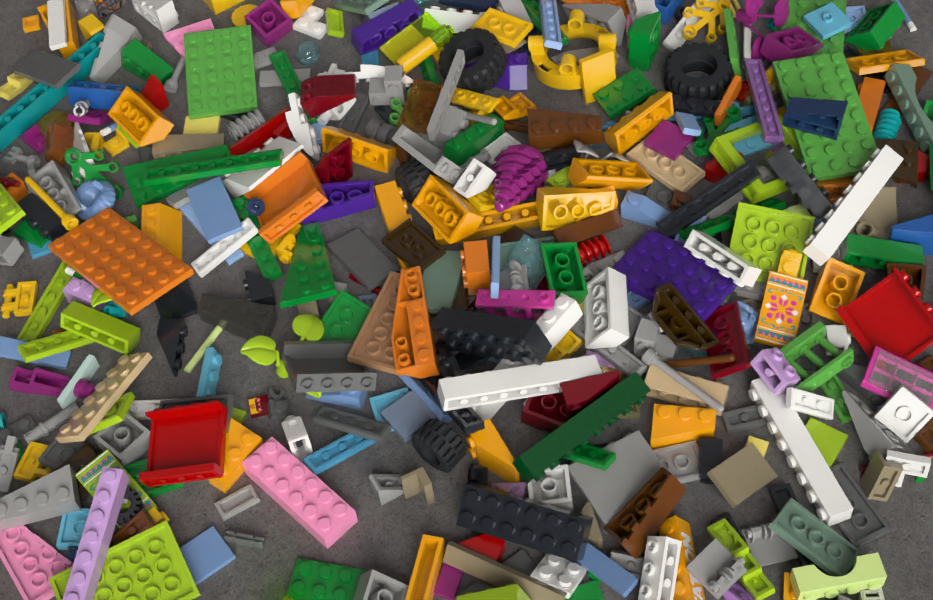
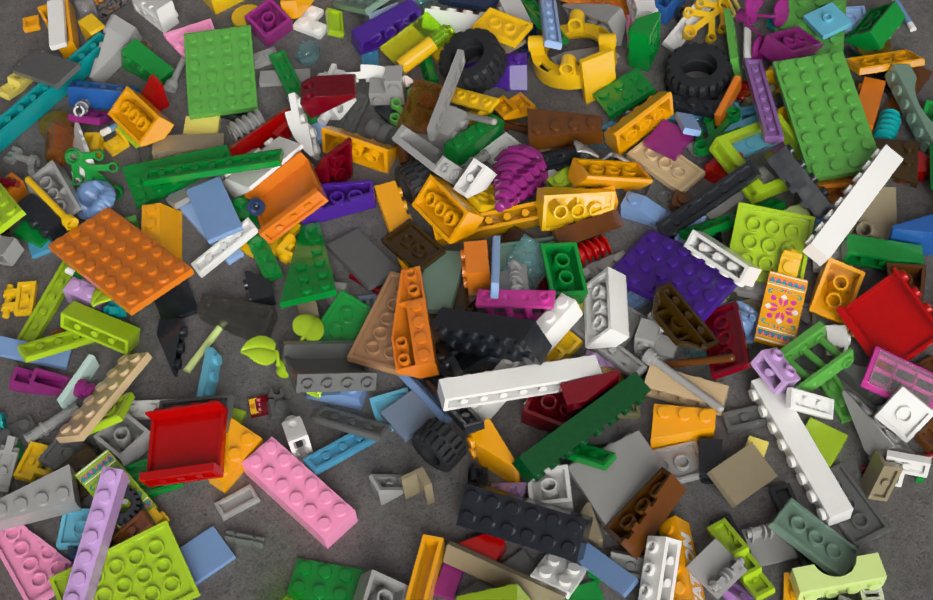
magenta slope [18,124,53,155] -> none
dark blue wedge [782,97,848,140] -> none

